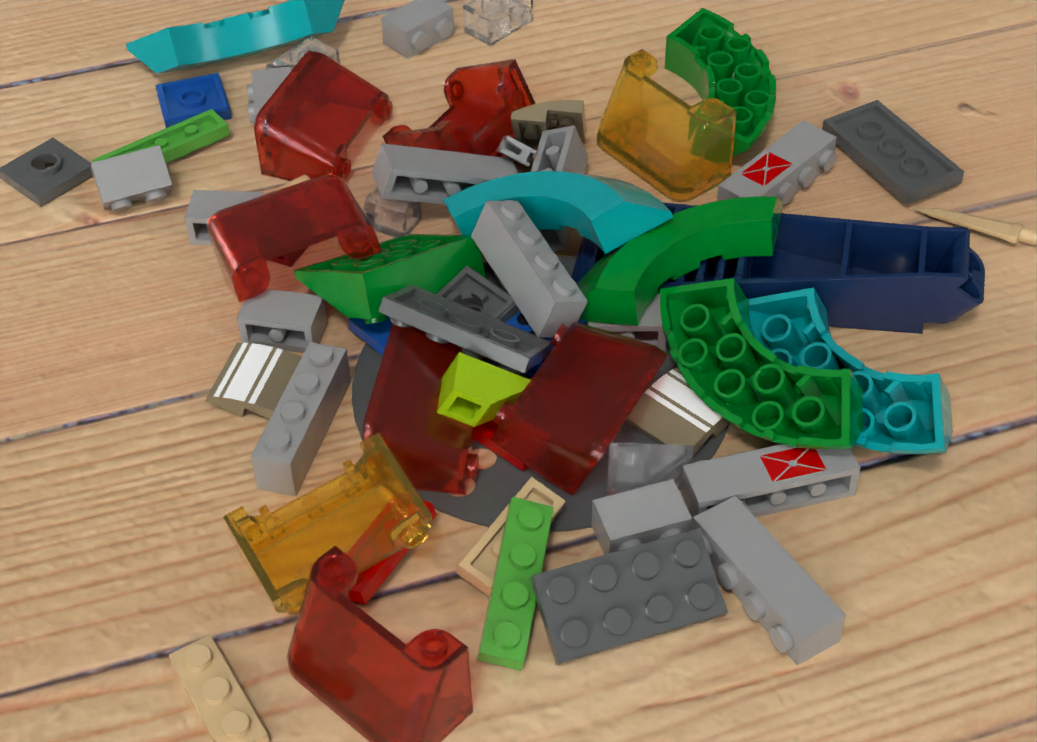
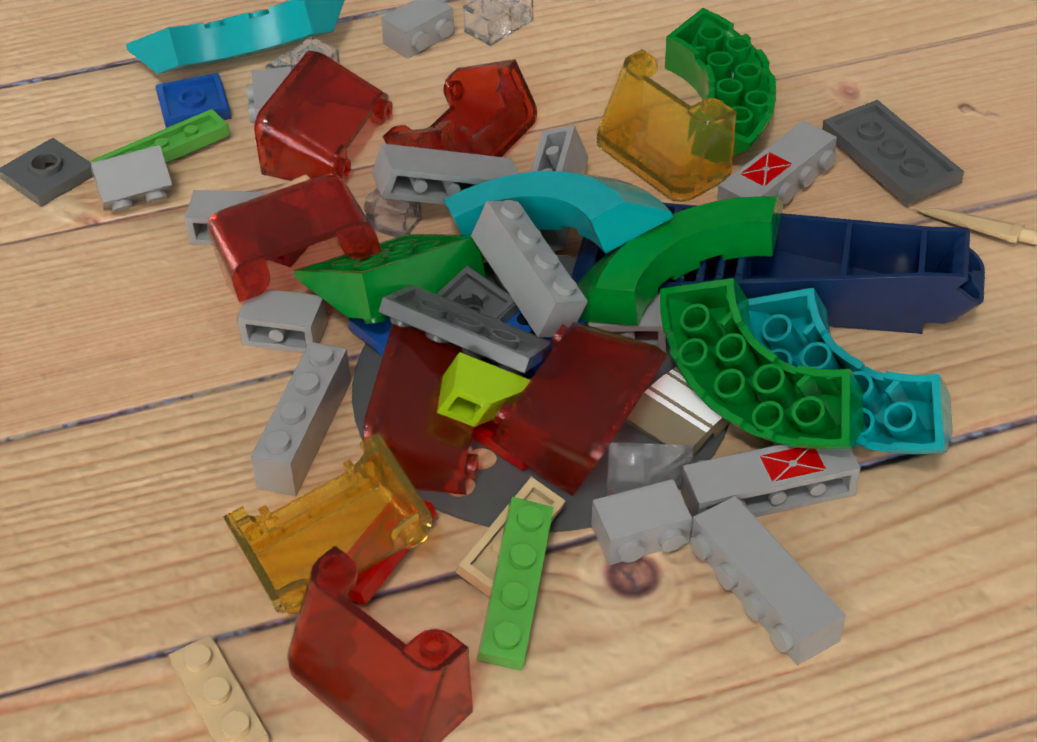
slope [206,342,302,419] -> none
light grey piece [497,135,537,167] -> none
dark tan slope [511,100,587,150] -> none
dark grey plate [530,528,728,665] -> none

